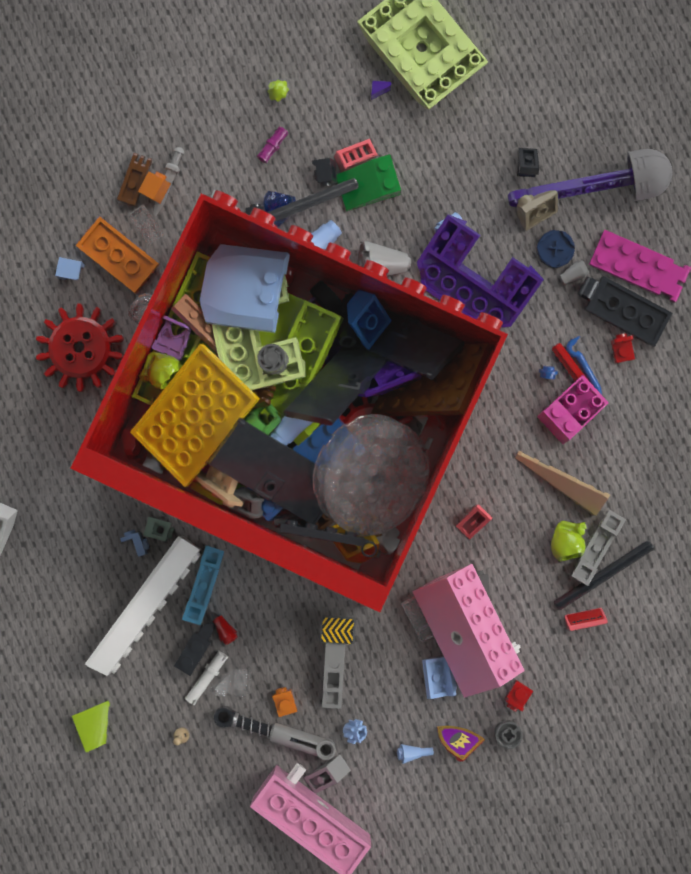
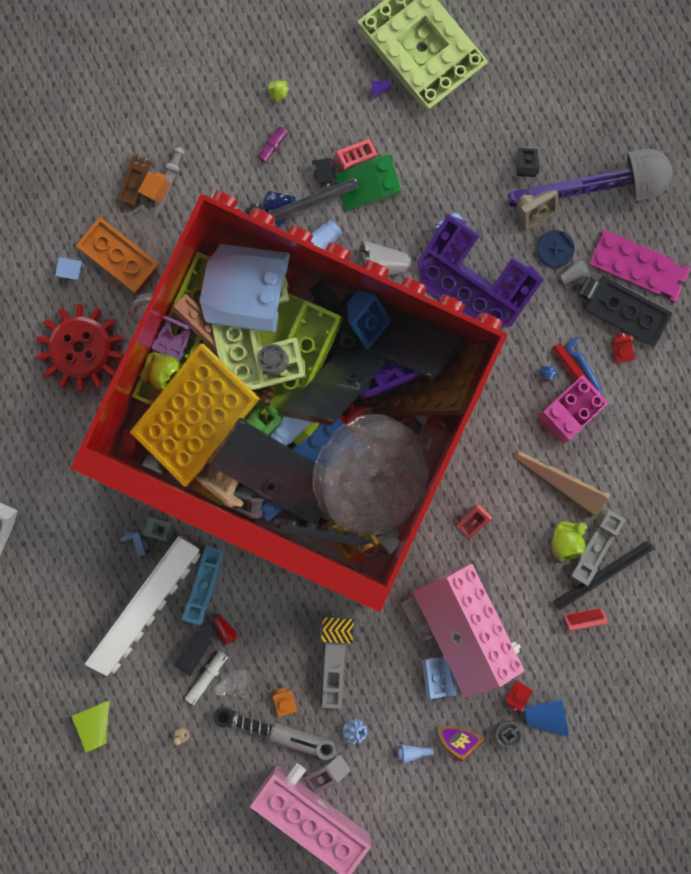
none -> blue slope [523,699,569,736]

